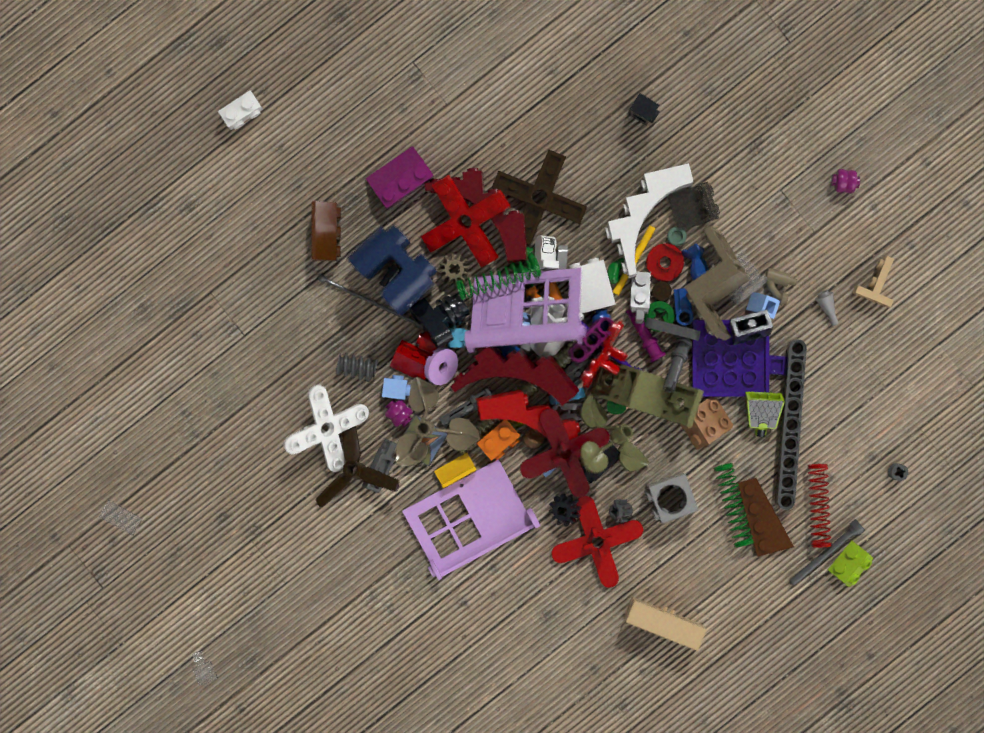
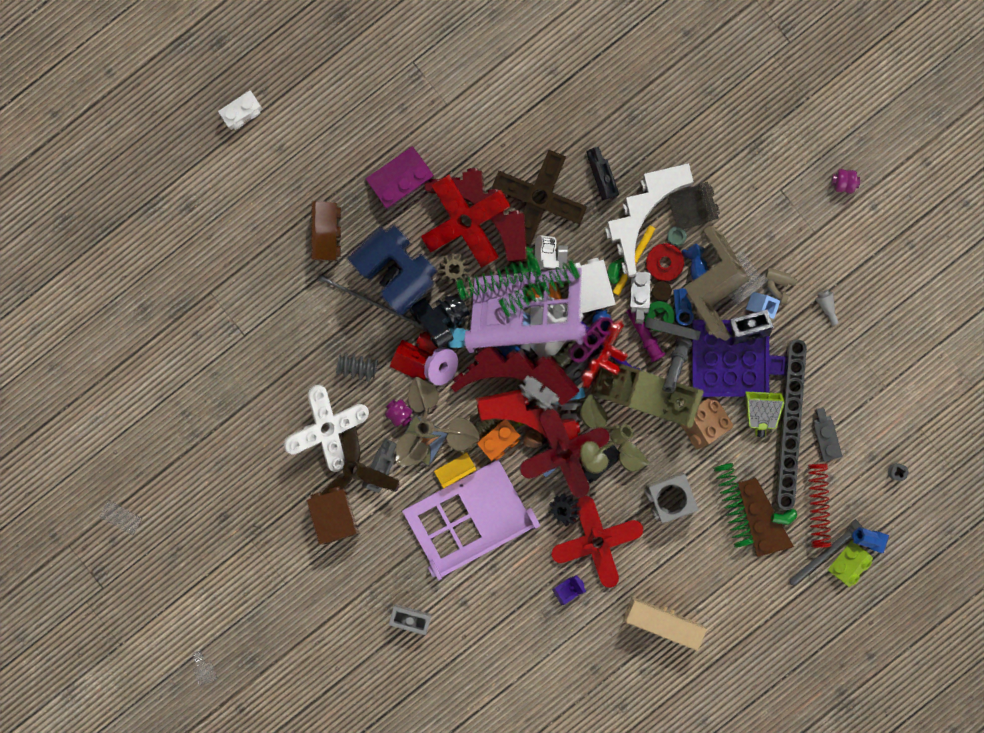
light blue brick [382,375,411,400] -> none
dark grey pin [439,386,492,429] -> none
green piece [607,401,626,415] -> none
dark grey gear [609,499,633,522] -> none
black brick [627,93,660,126] -> none
tan bracket [852,256,894,308] -> none
none -> reddish brown slope [307,486,360,545]
none -> light grey brick [389,604,432,635]
none -> green piece [498,259,580,318]
none -> light grey hinge [520,376,559,410]
none -> dark purple bracket [552,575,586,606]
none -> black hinge [586,147,619,201]
none -> green arm [771,508,797,525]
none -> dark grey hinge [813,407,843,462]
none -> blue piece [852,527,889,554]

